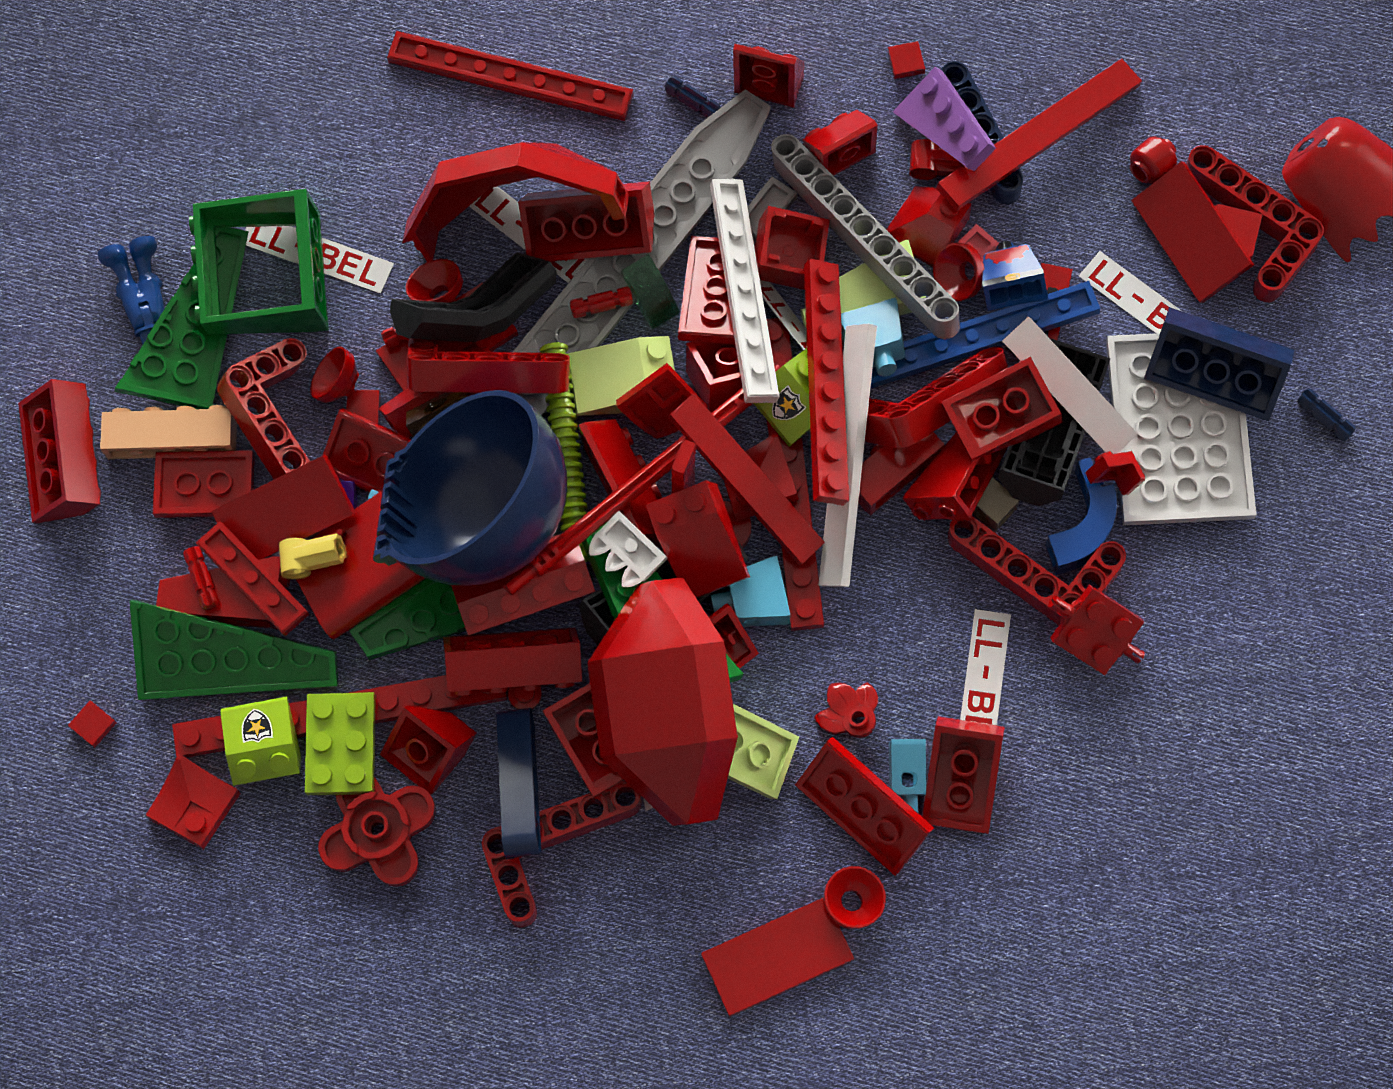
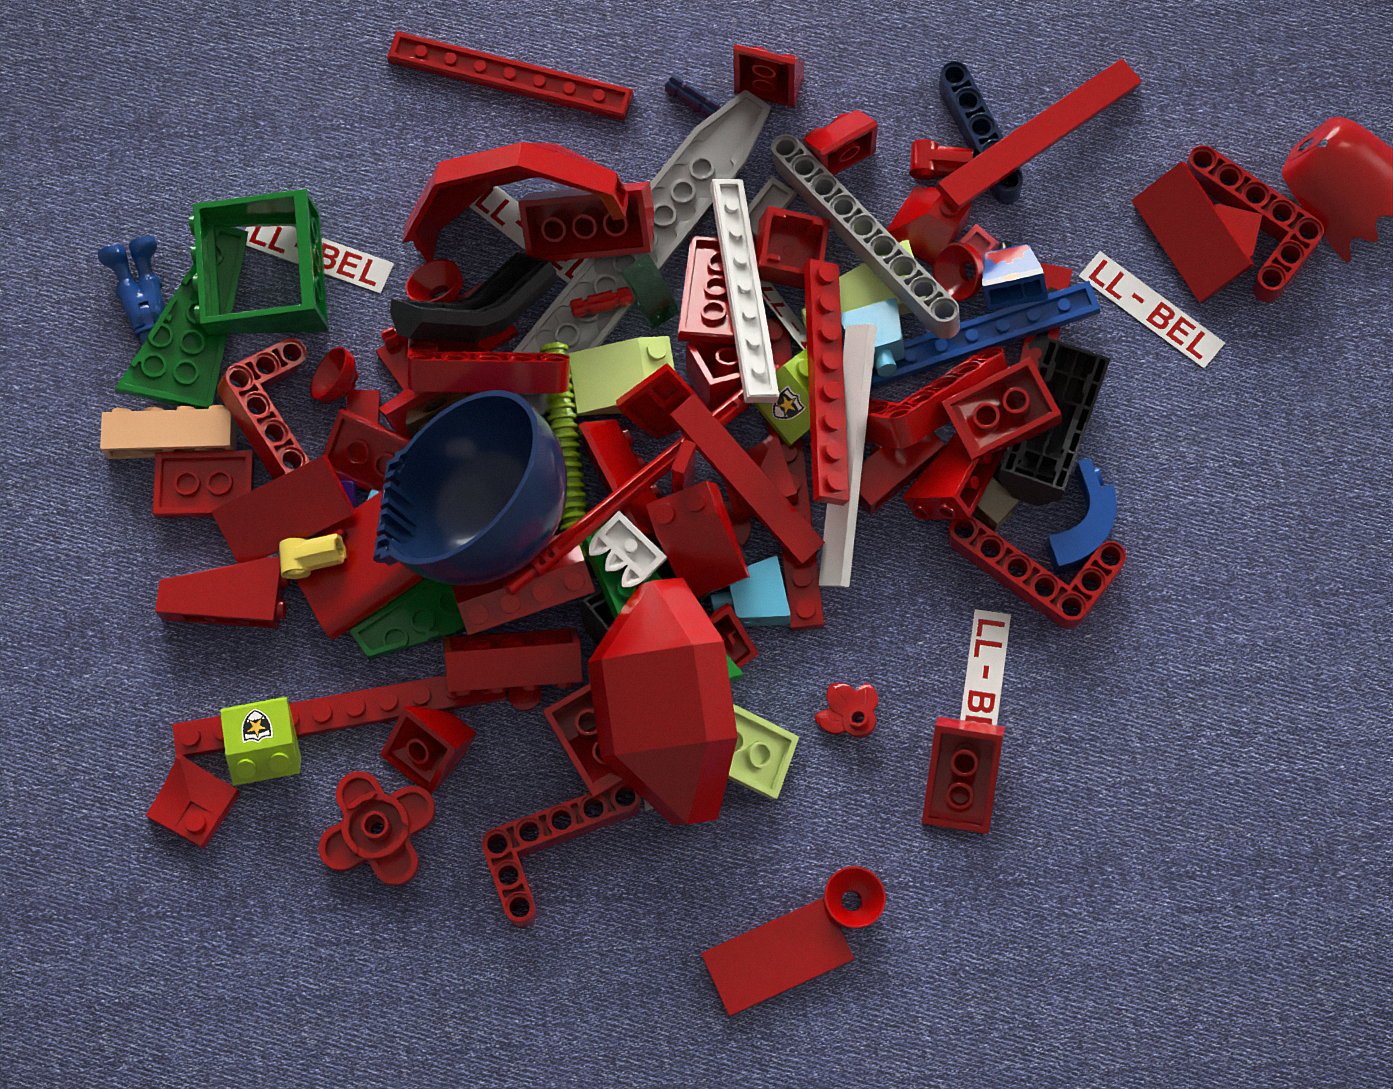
red slope [18,379,101,523] -> none
red tile [68,700,117,748] -> none
green wing [130,599,339,700] -> none
red axle [183,546,219,610] -> none
red tile [196,521,310,637] -> none
lime plate [305,692,376,796] -> none
dark blue beam [496,707,542,859] -> none
red tile [795,737,934,876] -> none
red tile [888,41,925,79] -> none
medium azure torso [889,739,926,813] -> none
medium lavender wing [893,67,996,171] -> none
white sticker [1002,317,1138,454] -> none
red plate [1048,584,1145,675] -> none
red bracket [1085,451,1145,495] -> none
white plate [1106,329,1256,526] -> none
red head [1130,136,1177,184] -> none
dark blue slope [1144,307,1294,422] -> none
dark blue axle [1297,388,1356,441] -> none

